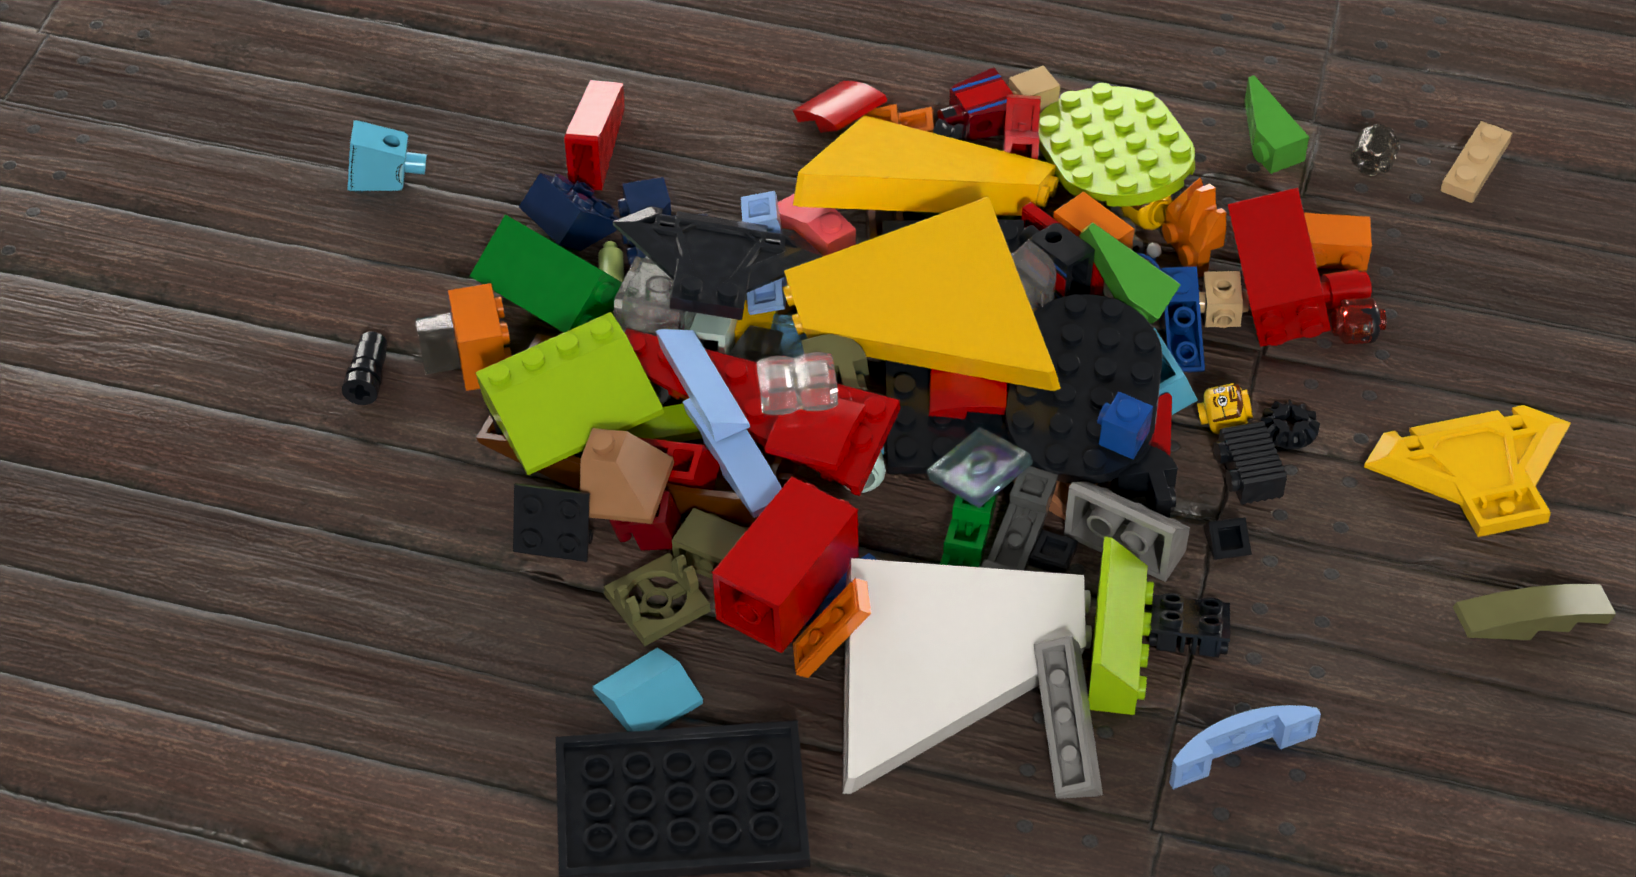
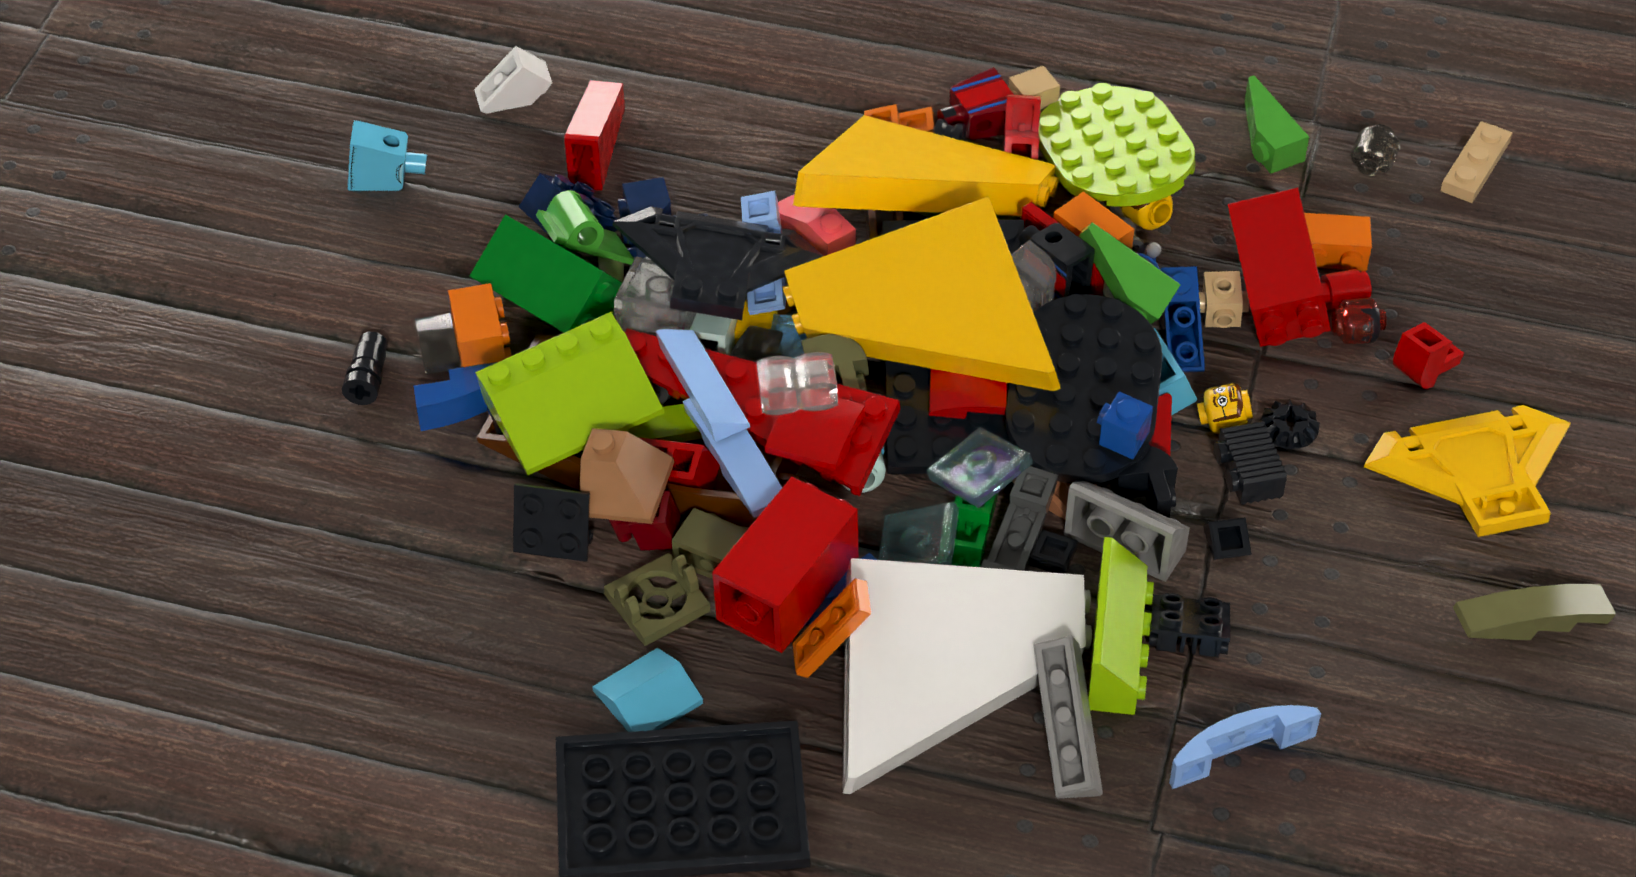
red slope [793,81,888,133] -> none
orange plate [1162,178,1226,278] -> none
none -> blue slope [414,362,497,431]
none -> white slope [474,46,552,114]
none -> bright green piece [536,190,635,265]
none -> clear light blue tile [878,502,959,565]
none -> red brick [1393,322,1464,389]

